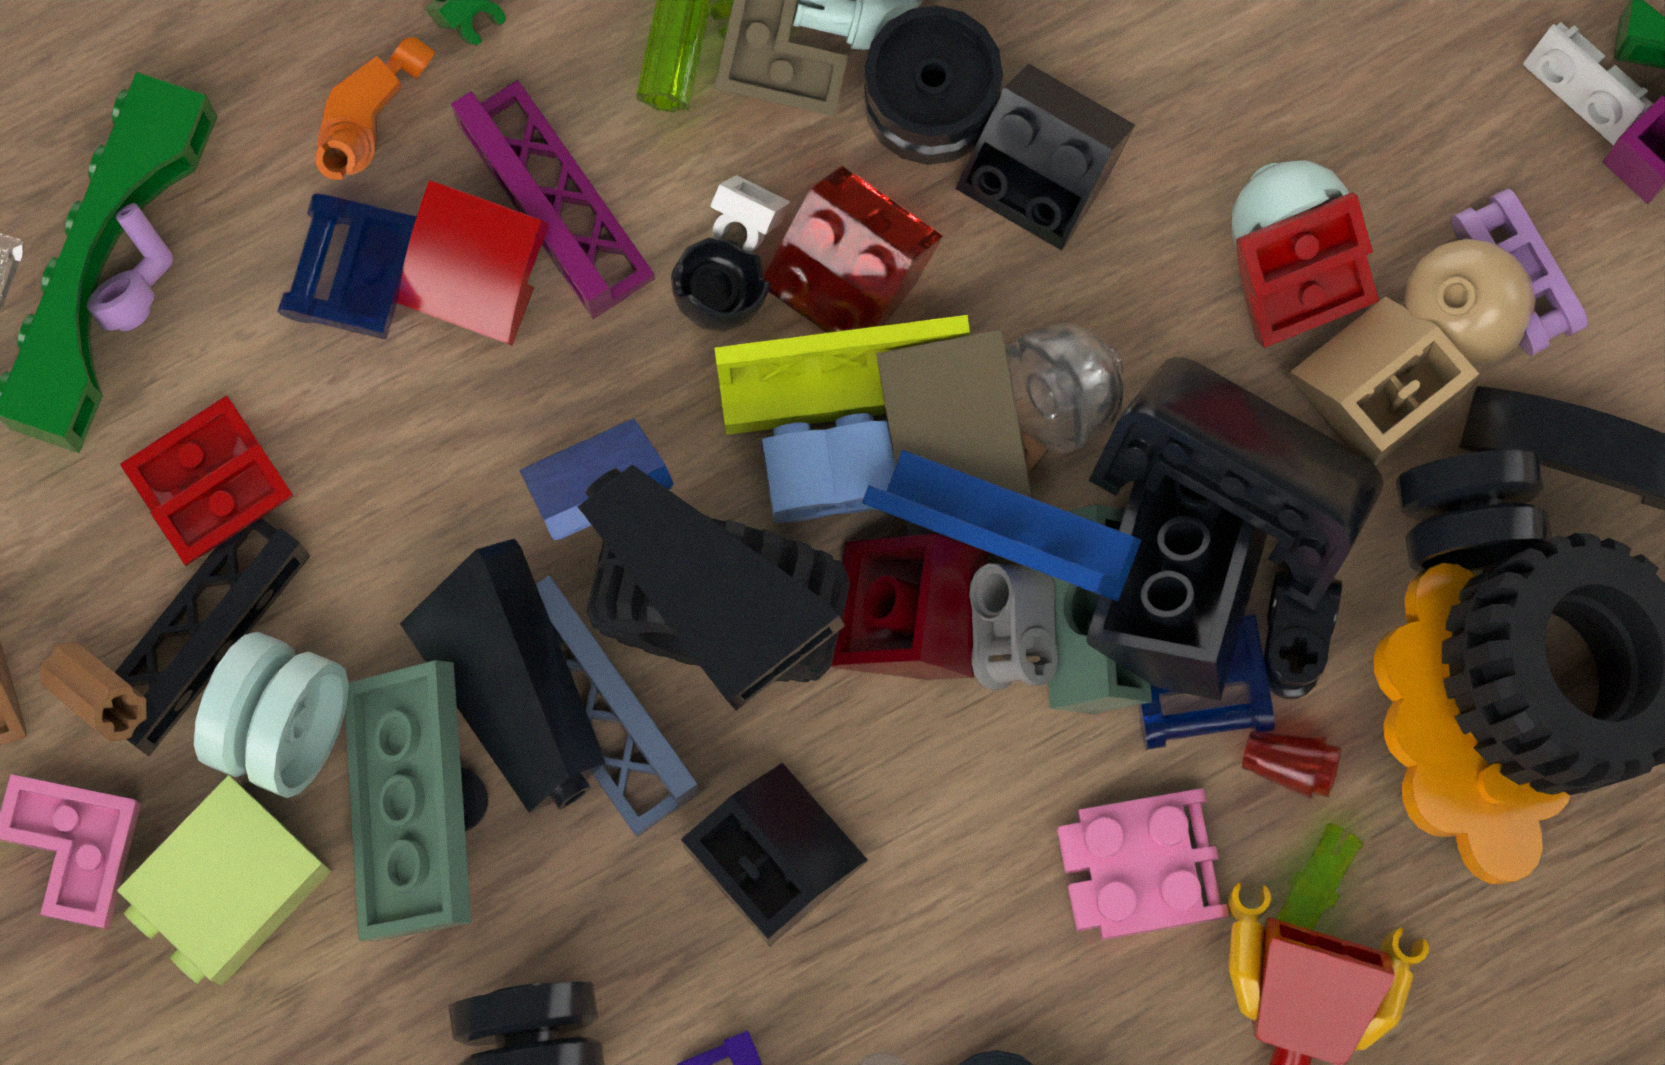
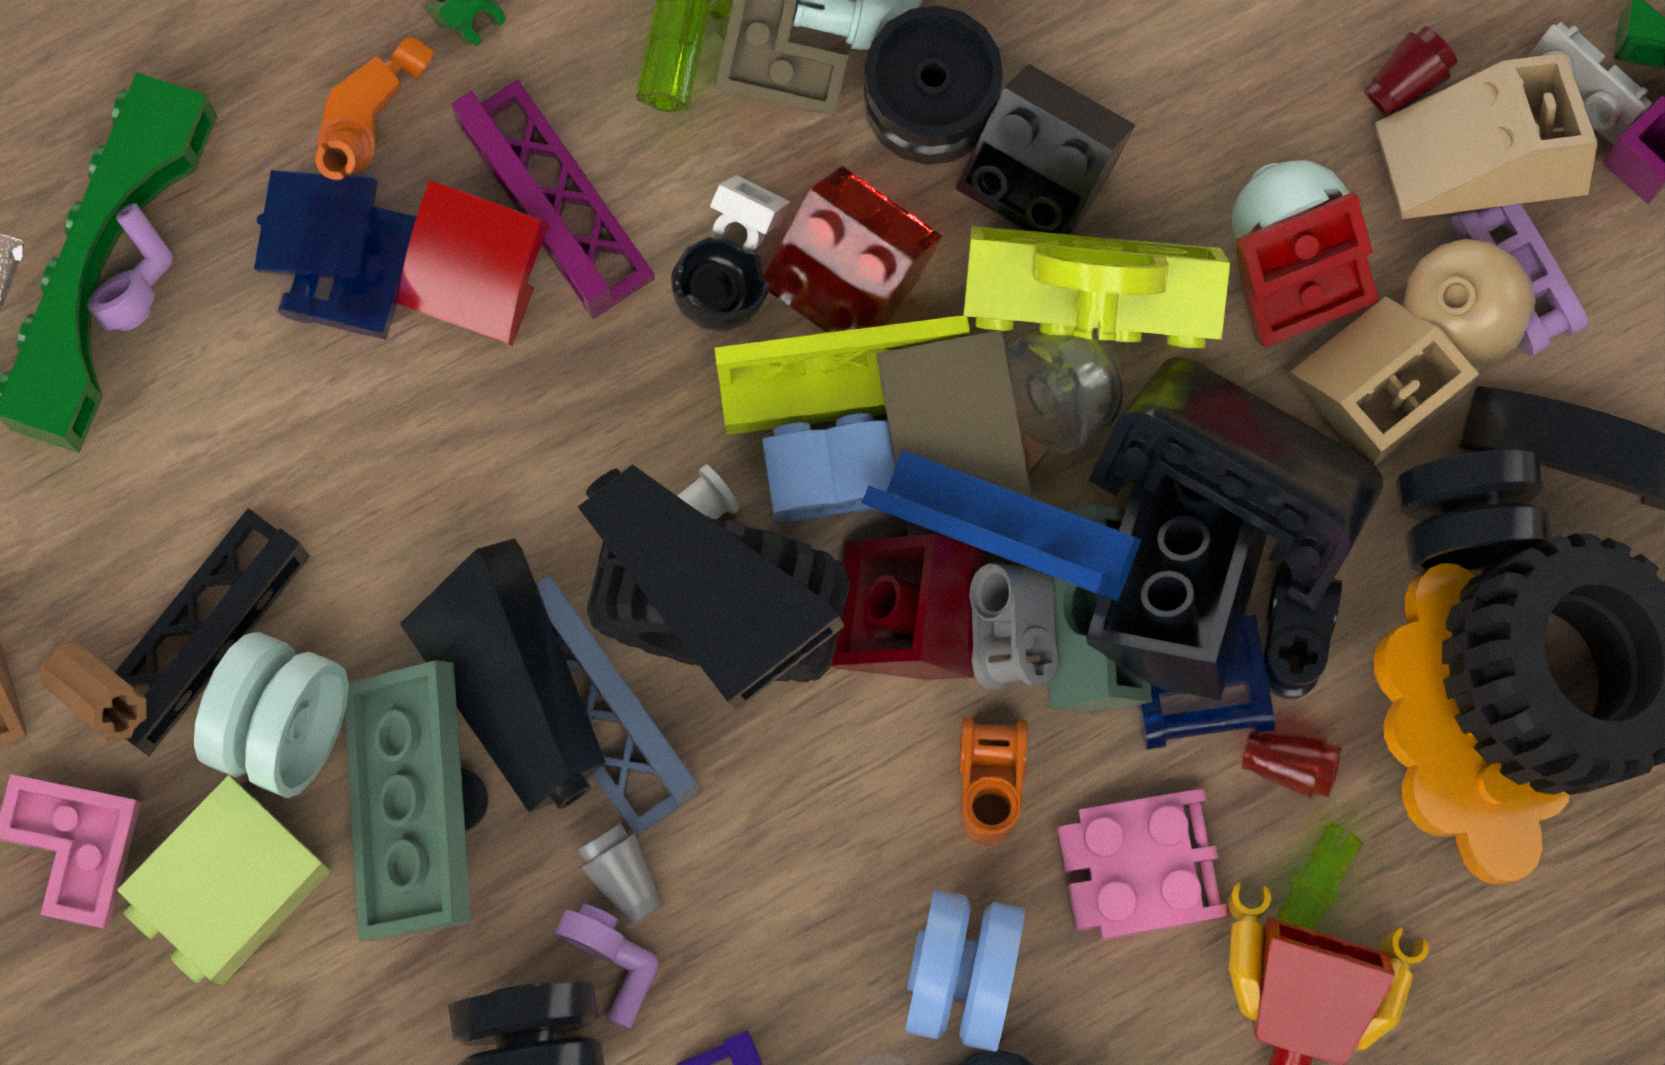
red slope [120,395,294,566] -> none
blue tile [519,418,674,541] -> none
black slope [681,763,868,947] -> none
none -> clear blue piece [254,170,378,281]
none -> lavender plate [554,904,659,1029]
none -> light grey cone [576,822,663,924]
none -> white bush [677,464,741,519]
none -> light blue wheel [905,889,1025,1052]
none -> orange piece [959,717,1028,846]
none -> neon yellow brick [964,226,1230,348]
none -> dark red cone [1364,26,1458,117]
none -> tan slope [1375,52,1598,219]

